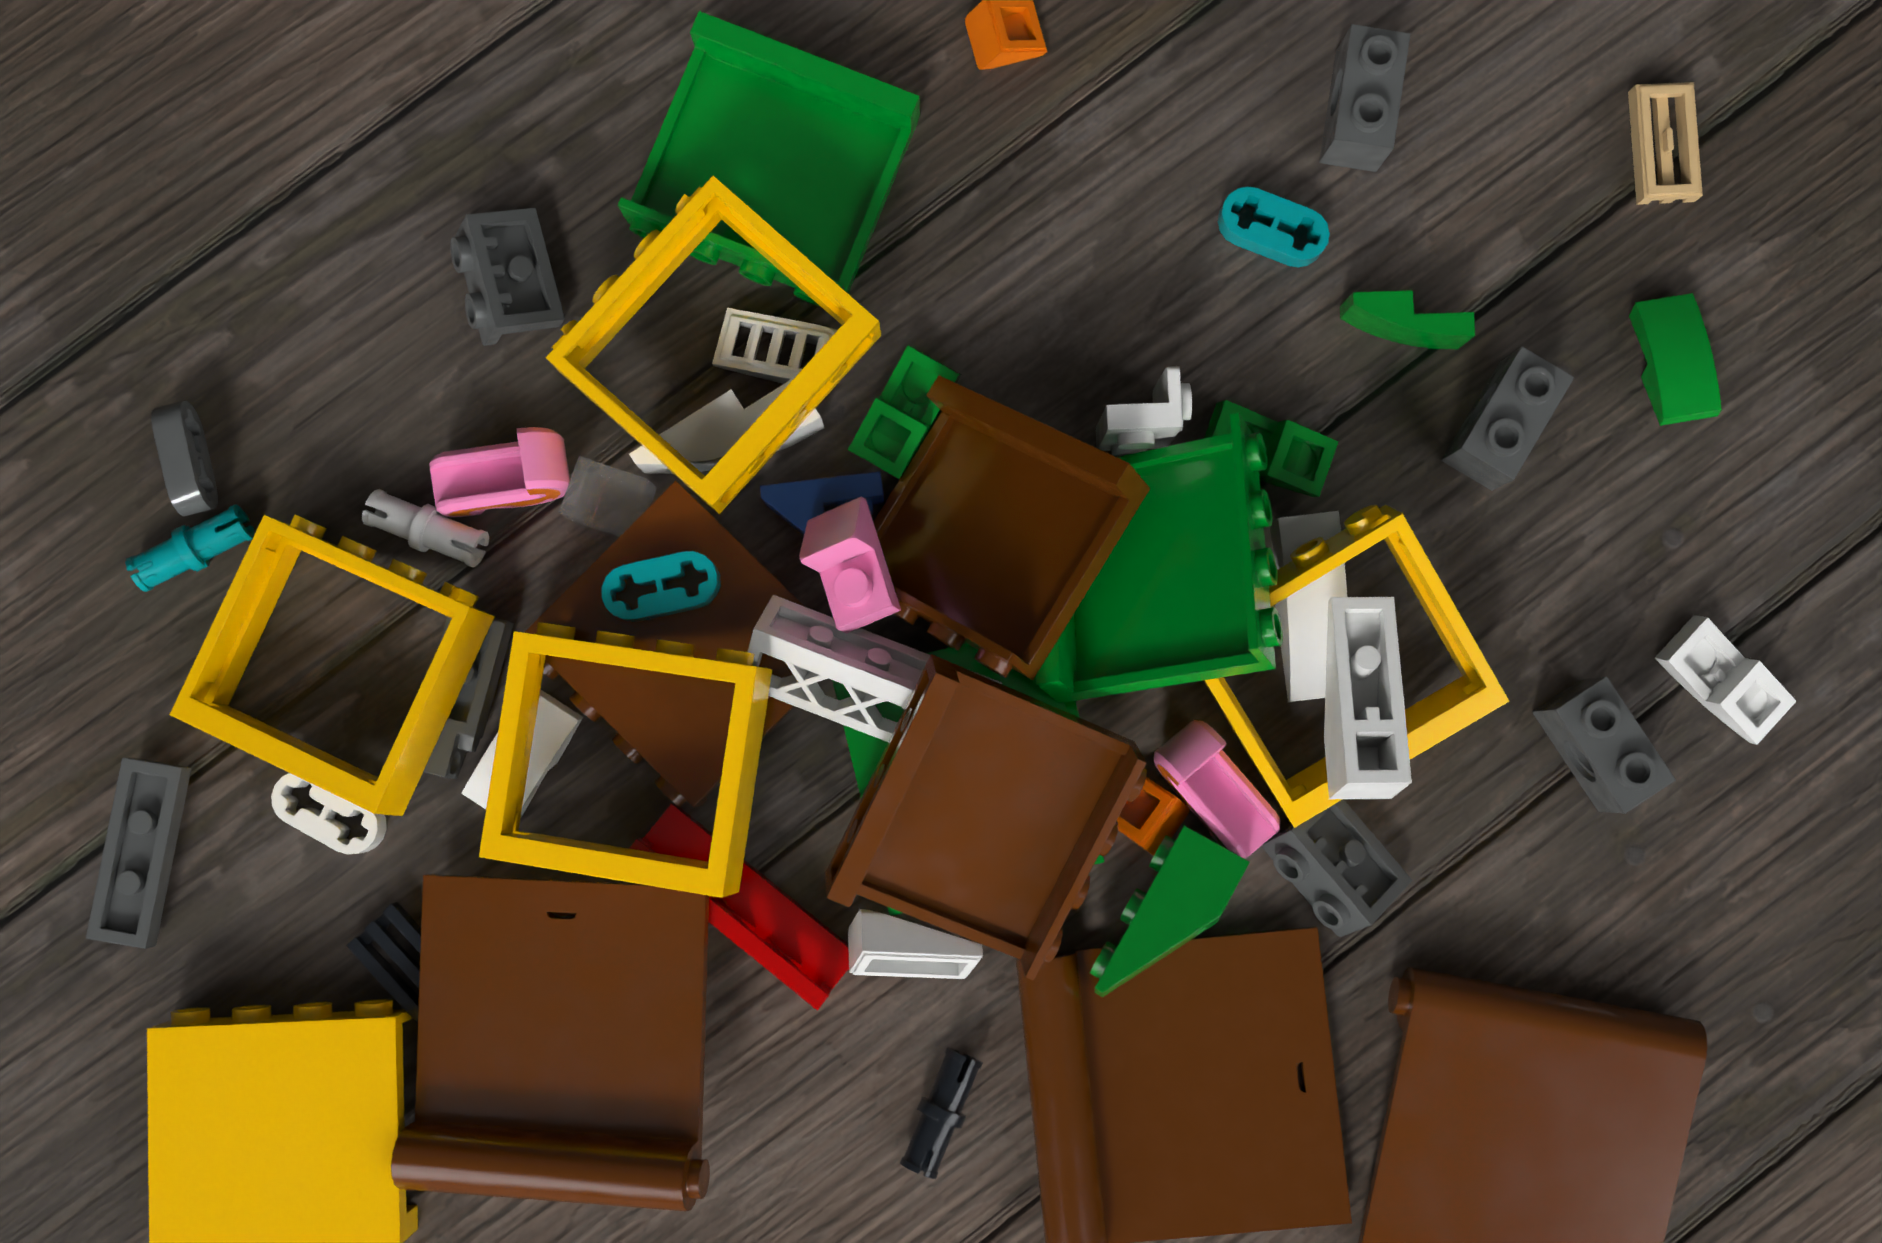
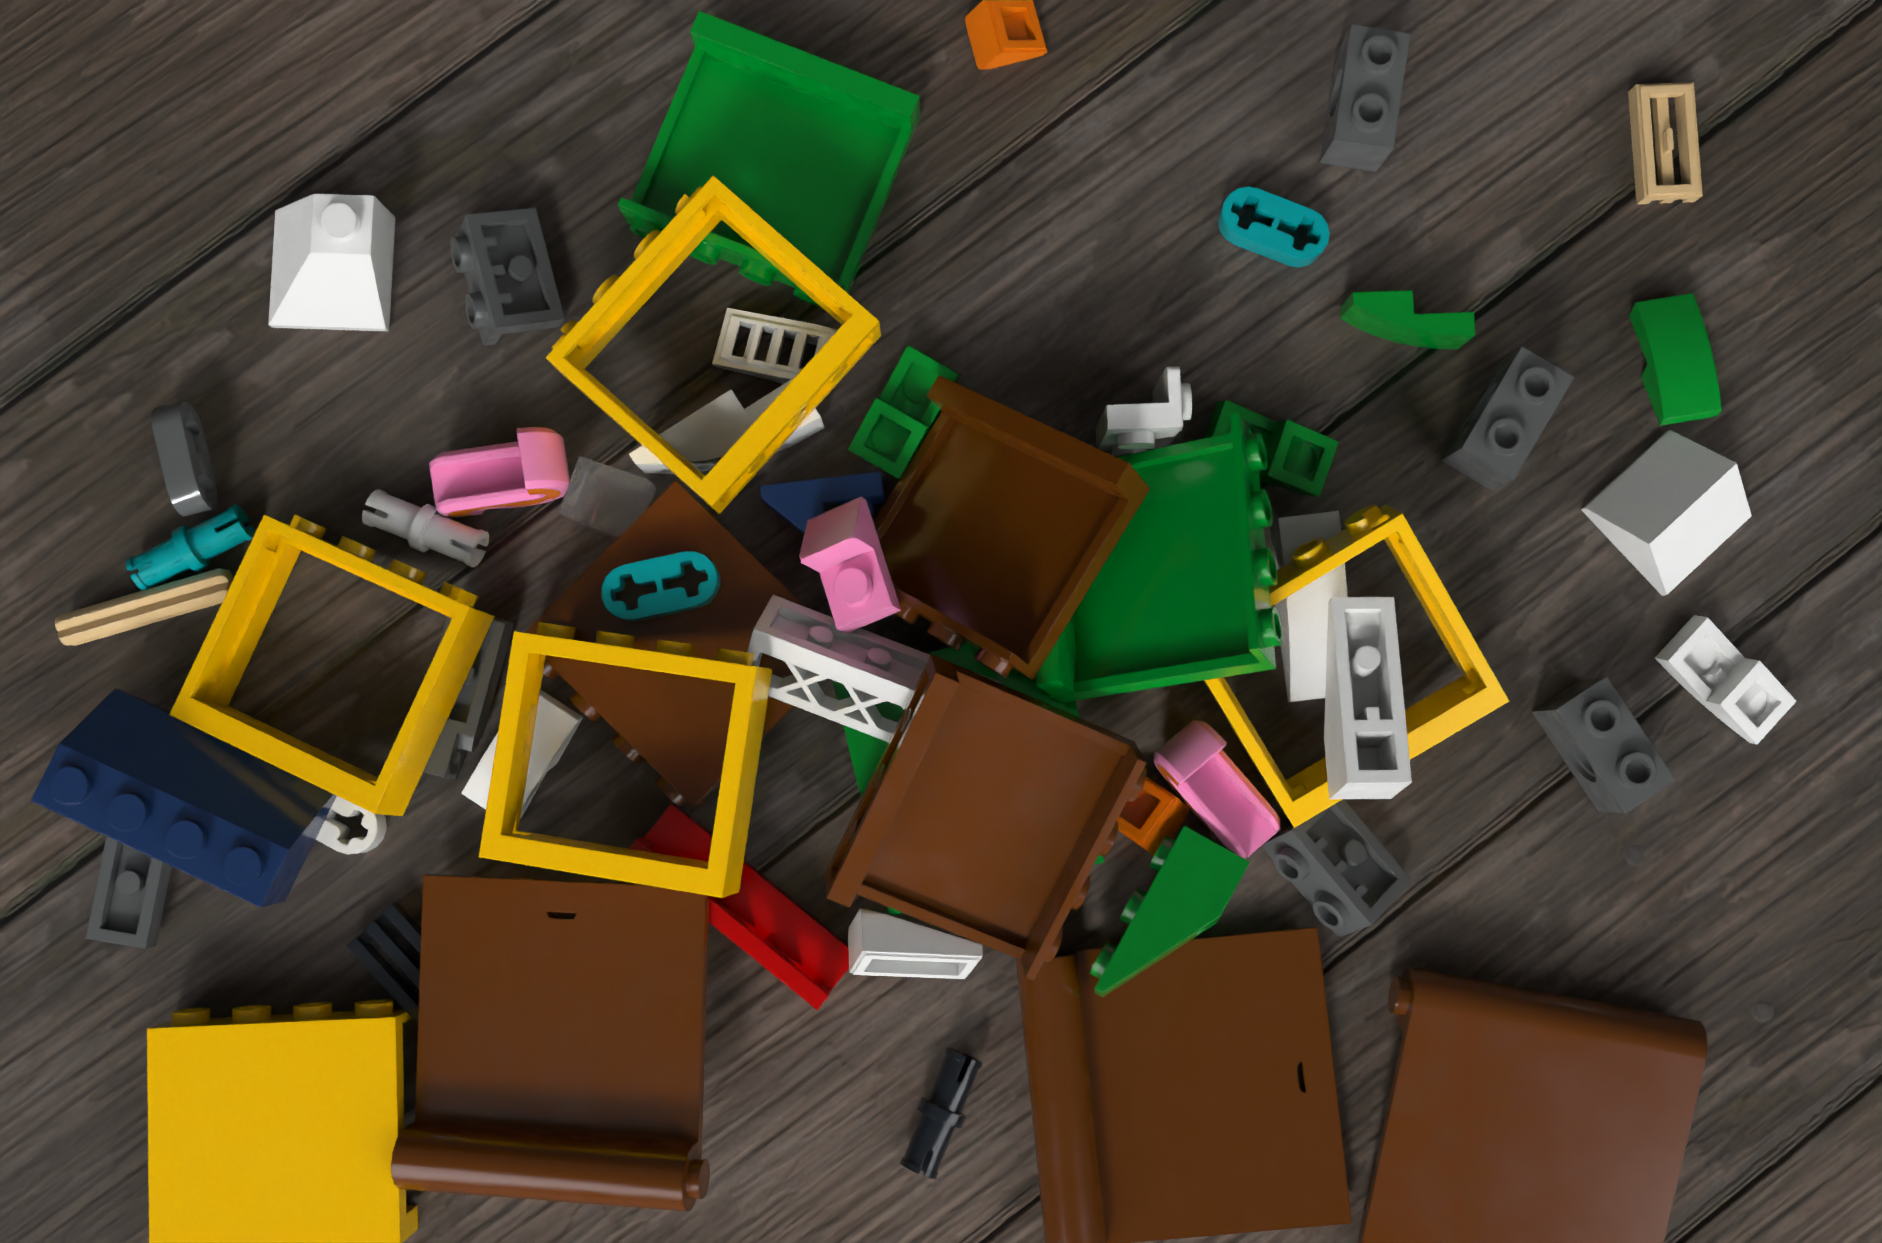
none -> dark blue slope [31,688,337,908]
none -> tan axle [55,568,234,646]
none -> white slope [268,194,395,331]
none -> white slope [1581,430,1752,596]

